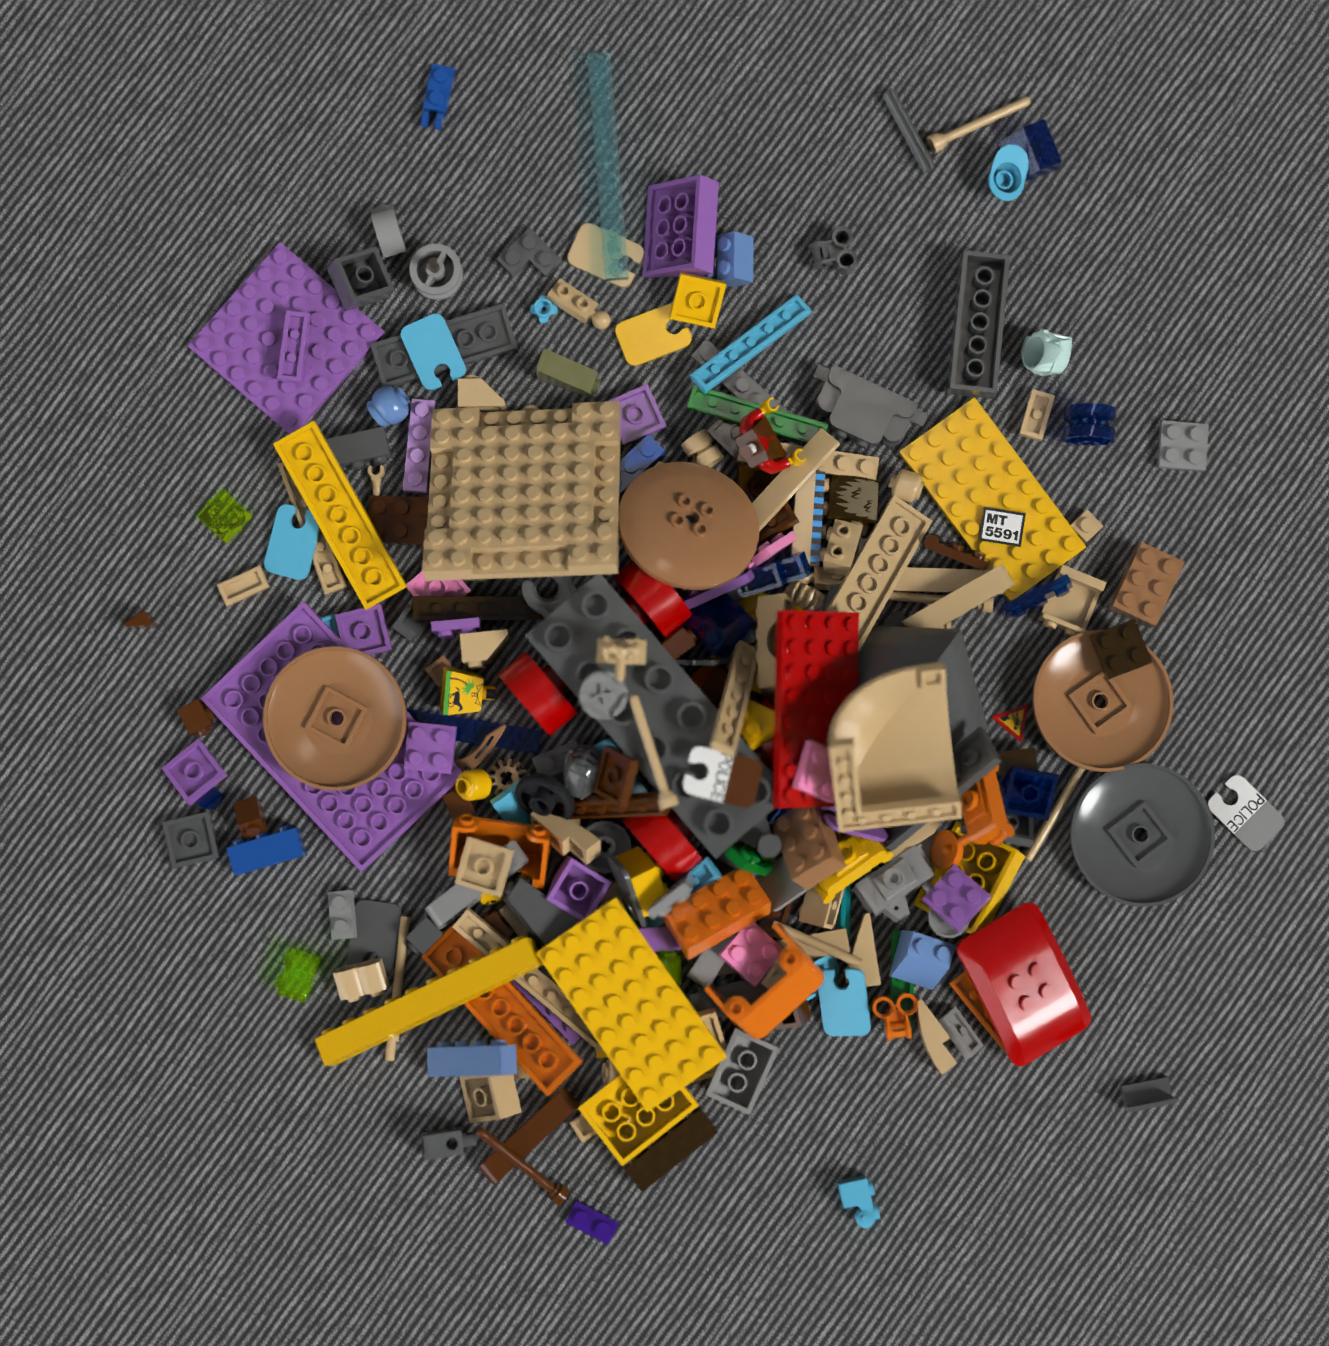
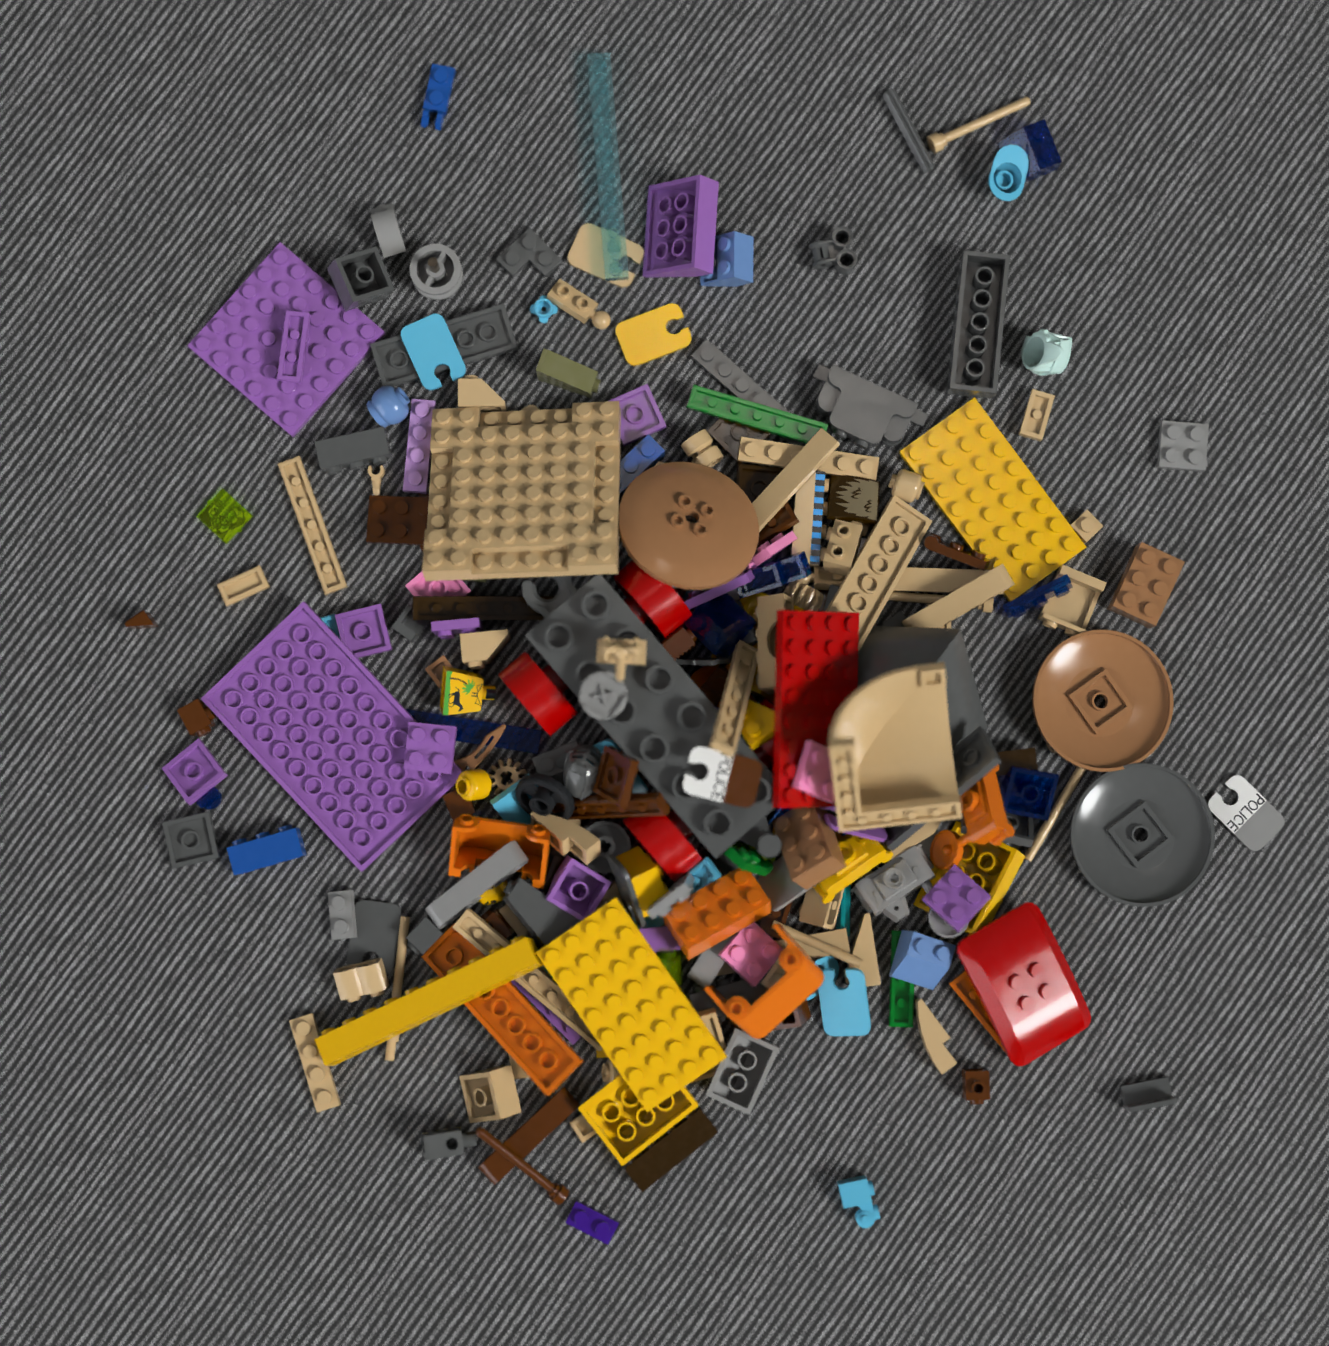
reddish brown brick [233,796,268,838] -> none
medium nougat dish [263,646,407,791] -> none
medium azure piece [264,504,320,580] -> none
yellow plate [273,421,408,610] -> none
clear neon green brick [275,947,322,1003] -> none
medium blue brick [427,1040,517,1077] -> none
tan plate [455,836,515,897] -> none
tan piece [629,694,679,810] -> none
yellow plate [669,272,727,329] -> none
medium azure tile [689,294,812,395] -> none
torso [735,397,807,474] -> none
orange piece [871,992,918,1042] -> none
light grey plate [938,1006,983,1060] -> none
sticker [979,507,1026,547] -> none
sticker [991,704,1029,742] -> none
clear blue wheel [1063,403,1117,446] -> none
dark brown plate [1089,619,1152,680] -> none
none -> tan plate [289,1013,341,1113]
none -> reddish brown brick [962,1068,990,1105]

